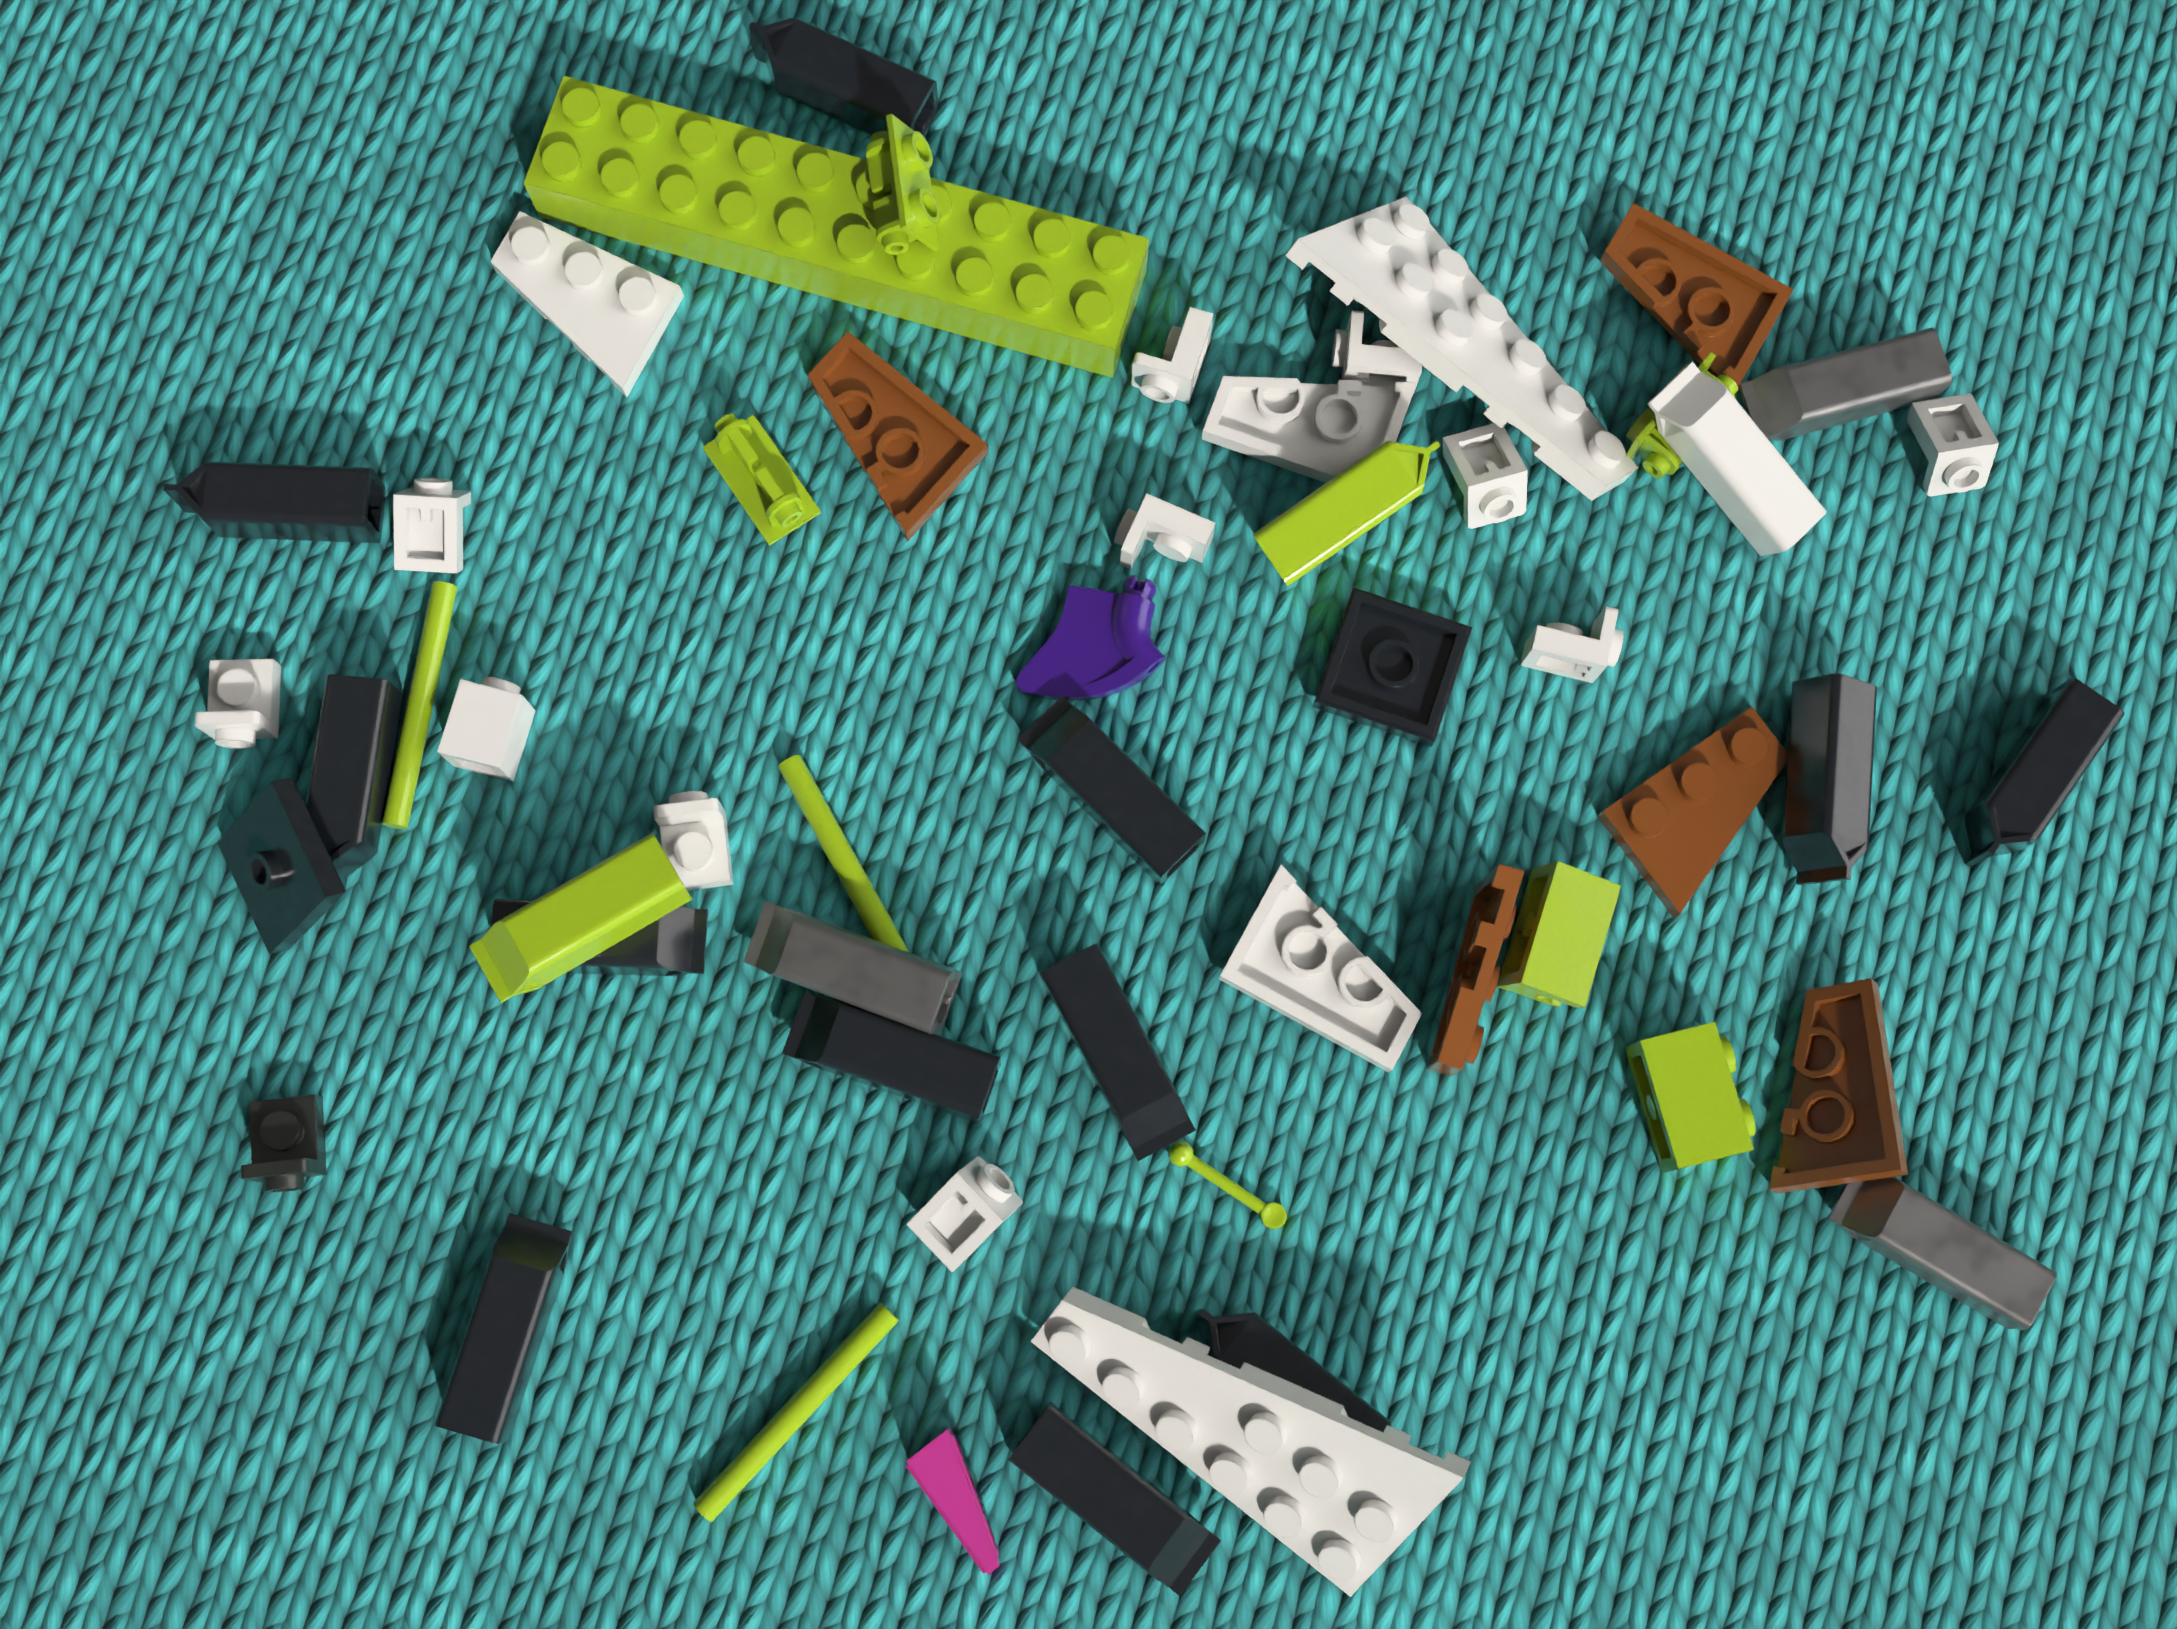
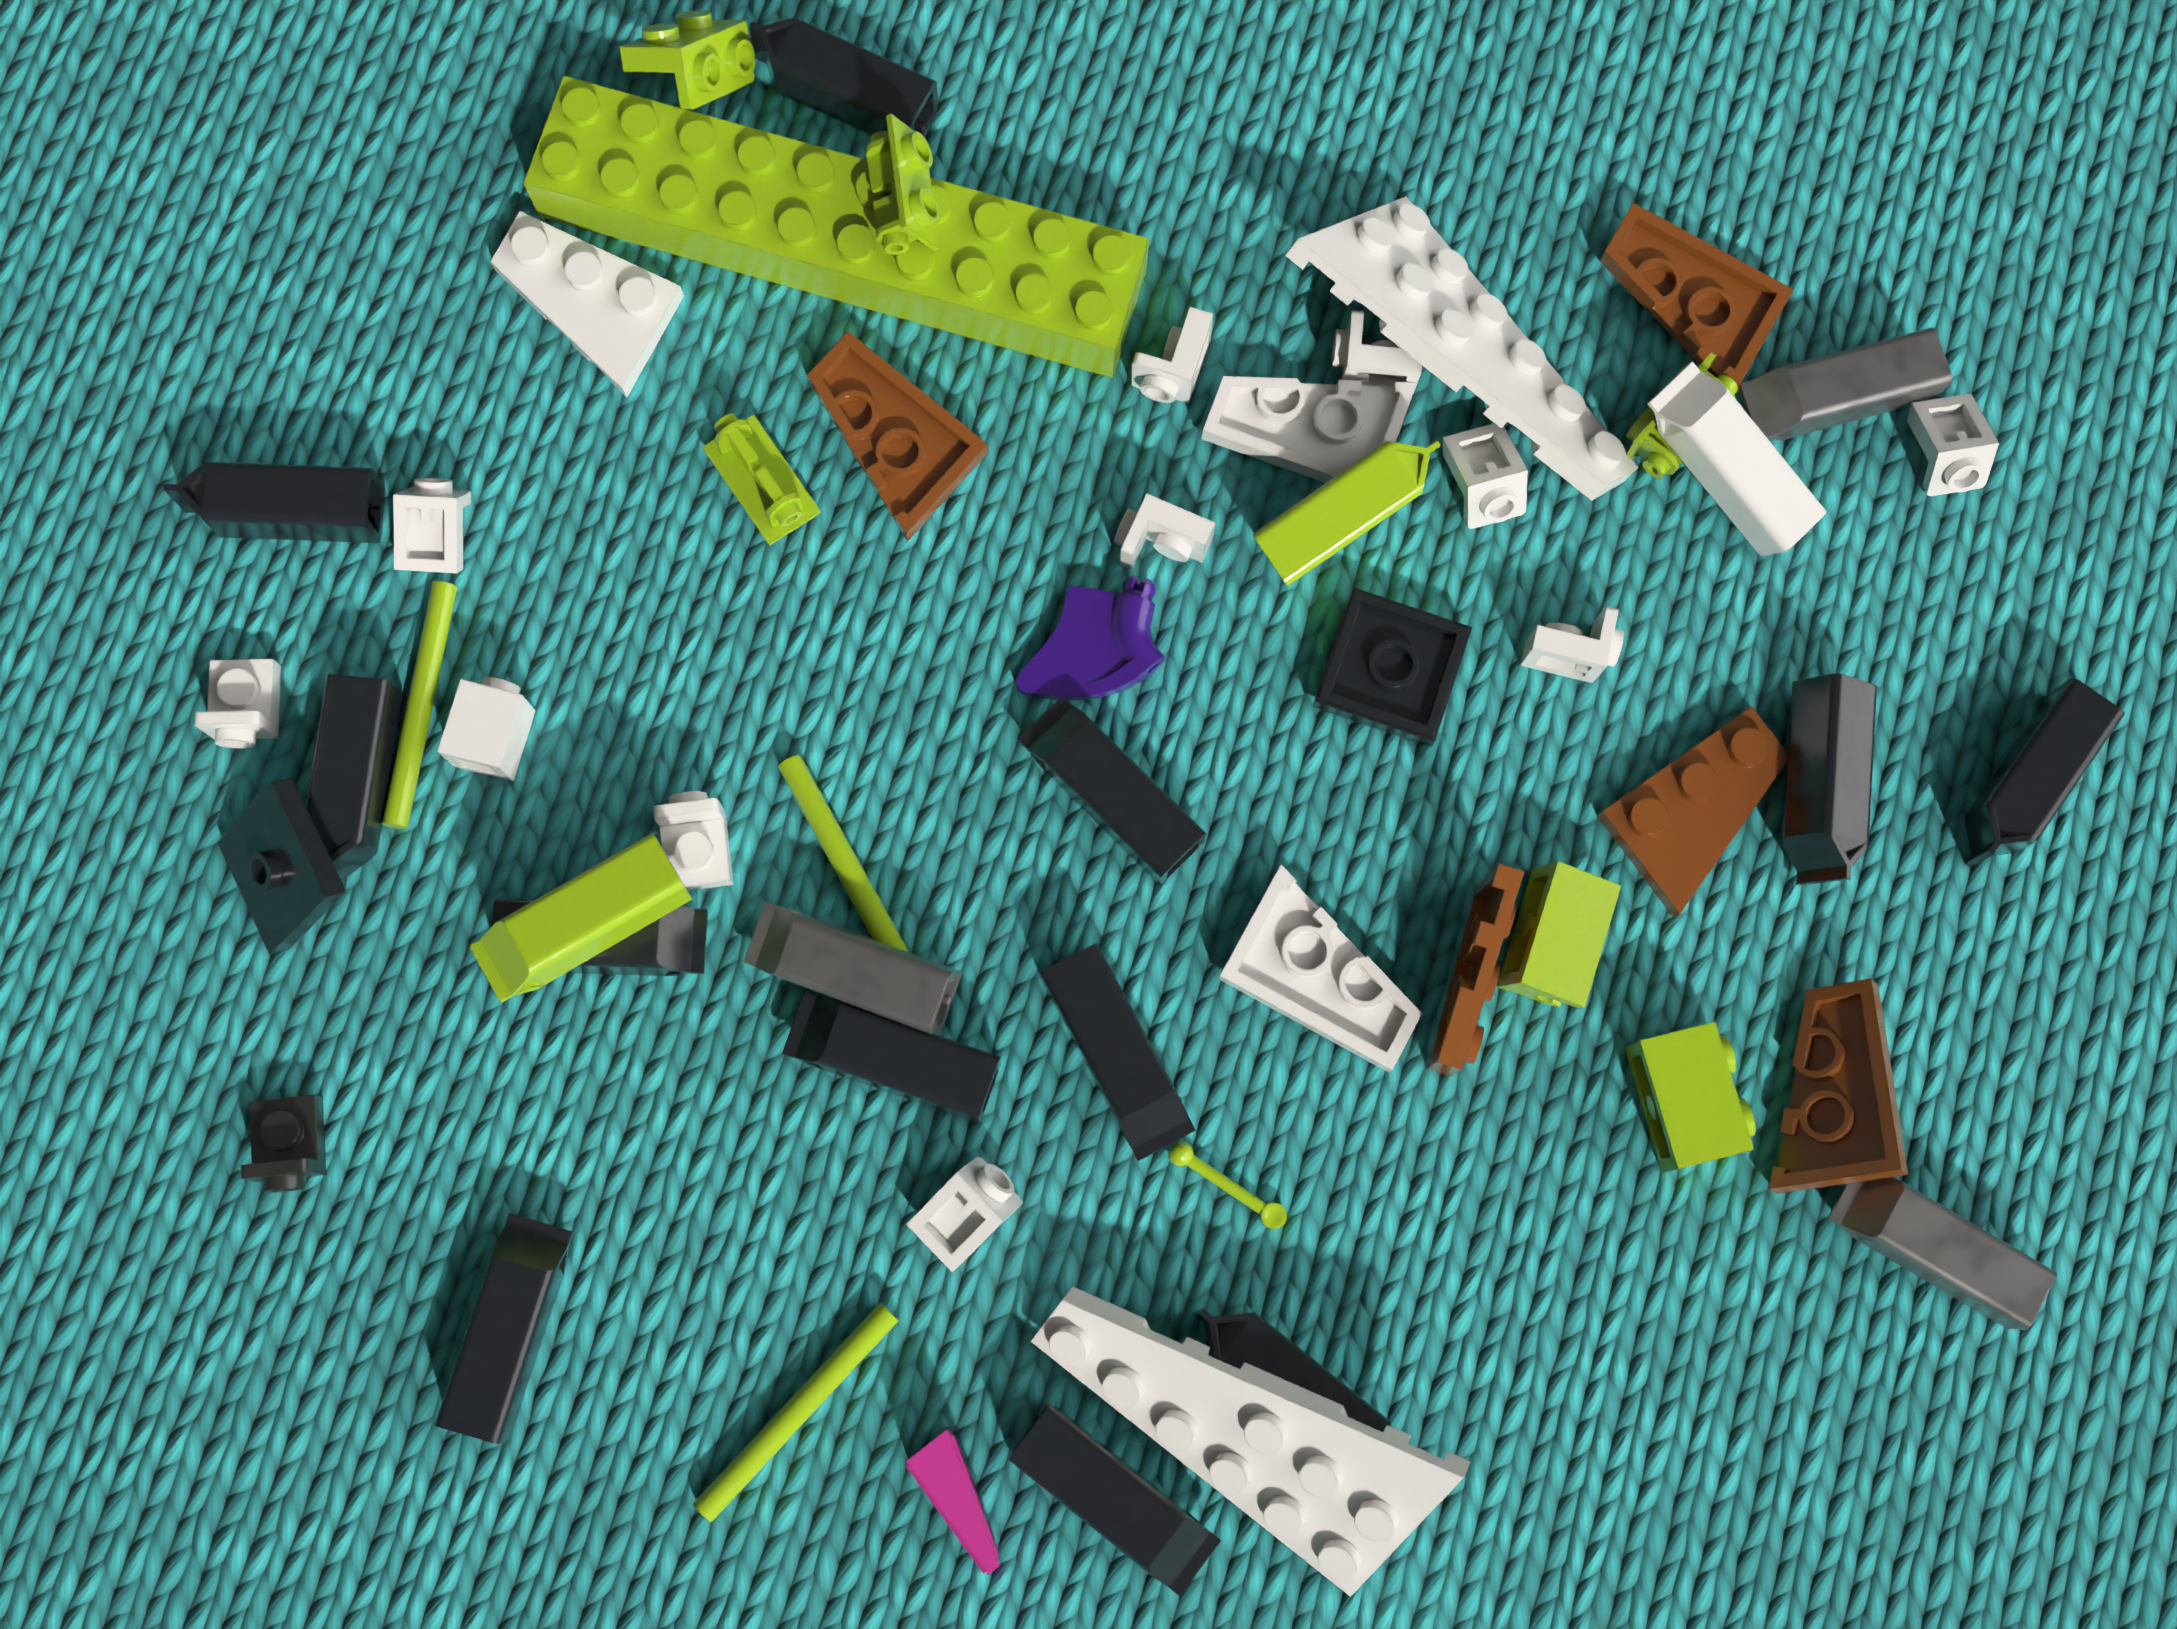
none -> lime bracket [619,10,755,109]

